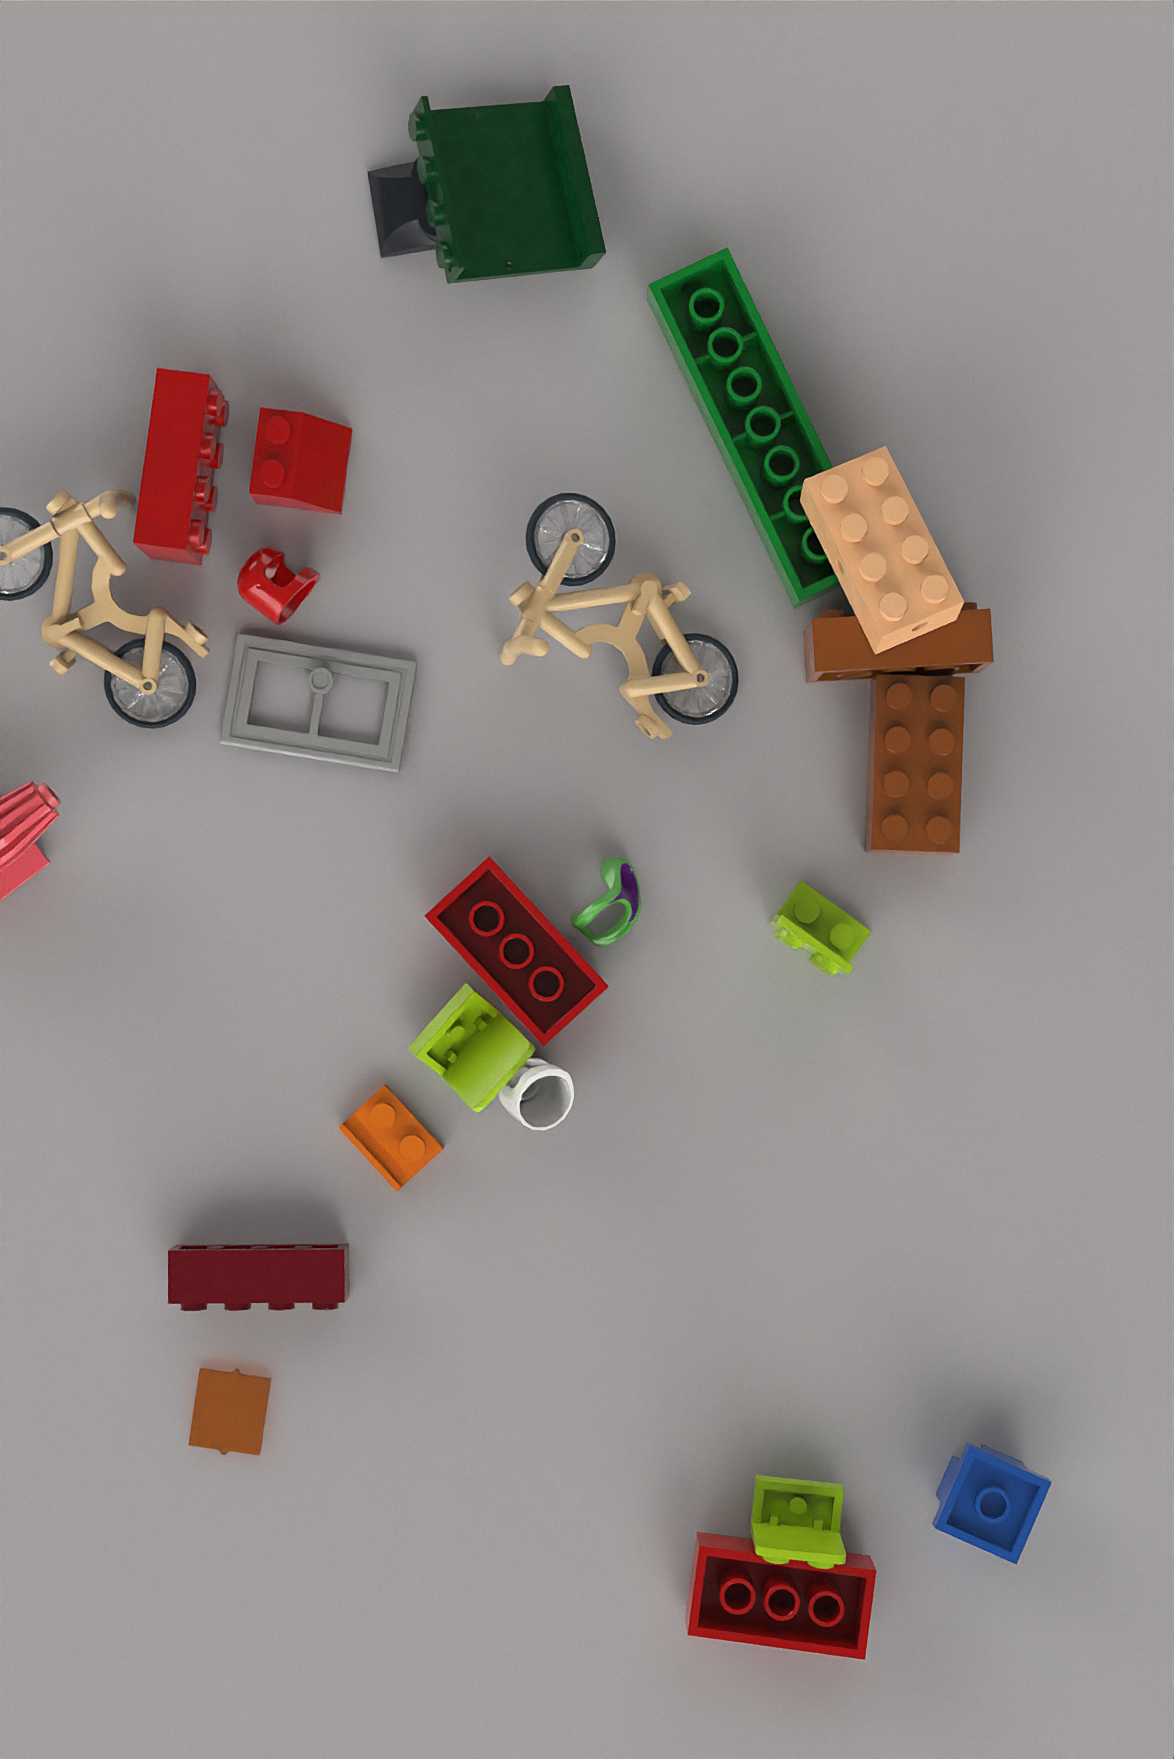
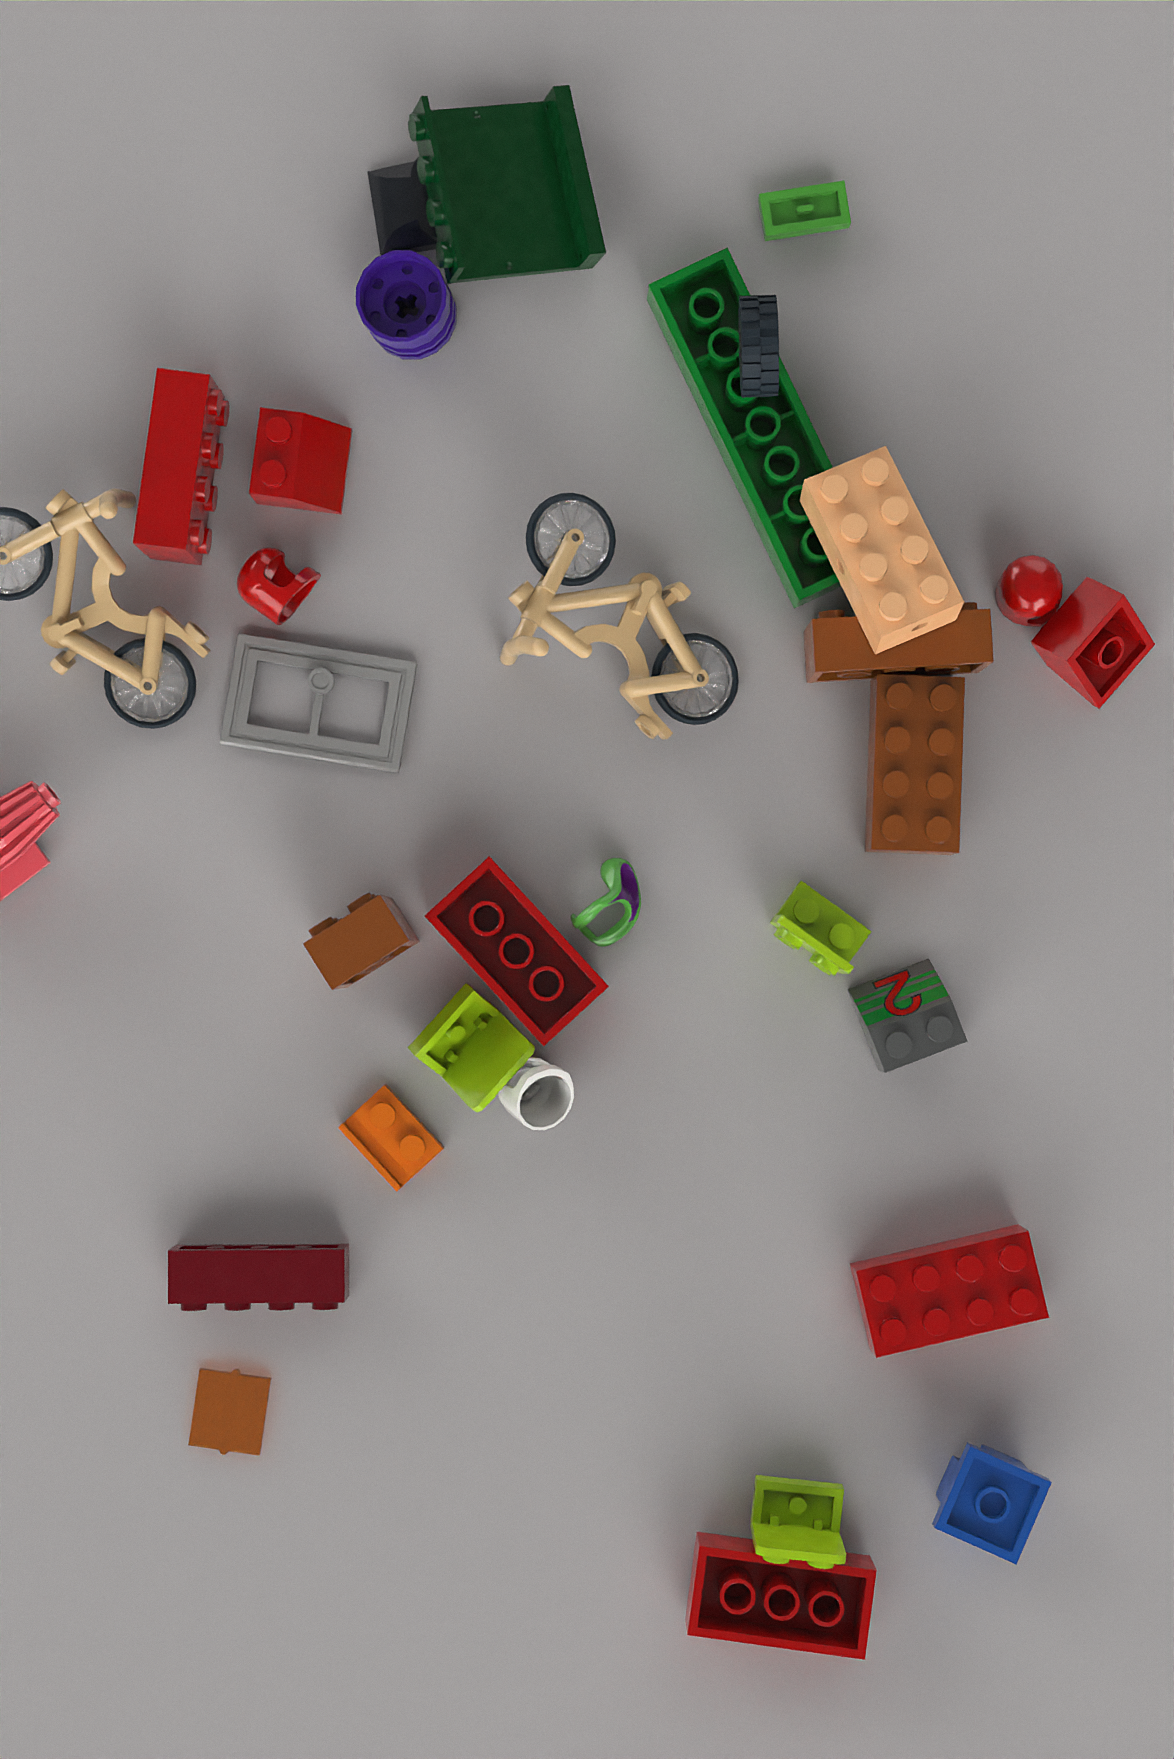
none -> dark orange brick [303,892,420,990]
none -> dark purple wheel [356,250,457,360]
none -> black wheel [738,295,779,398]
none -> bright green plate [758,180,851,241]
none -> dark grey slope [847,959,968,1073]
none -> red brick [850,1224,1049,1358]
none -> red helmet [995,555,1063,627]
none -> red slope [1030,577,1155,709]

